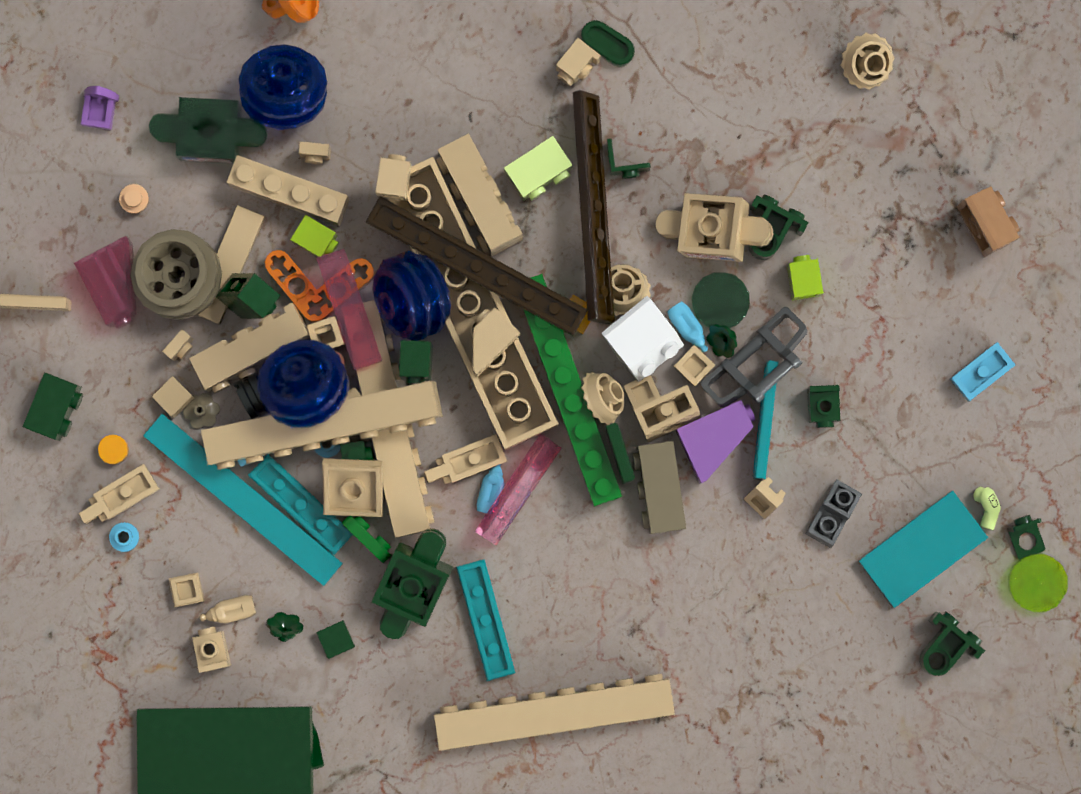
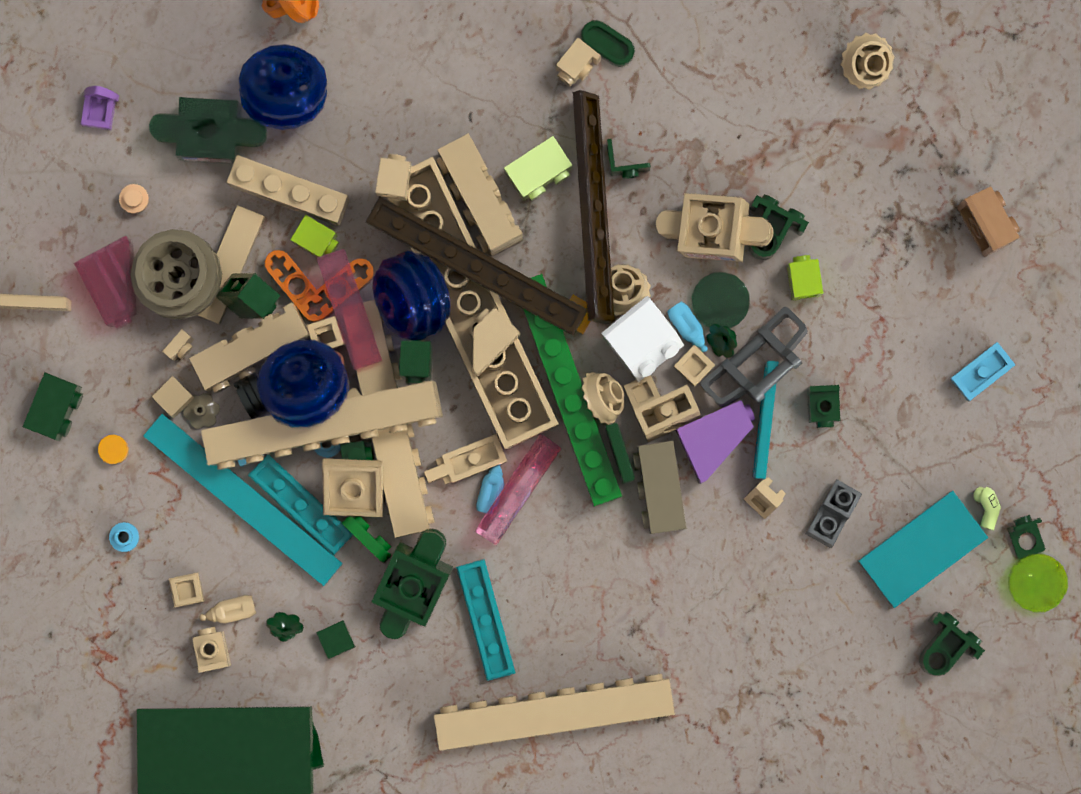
tan hinge [78,464,160,524] -> none
tan plate [299,142,331,164] -> none

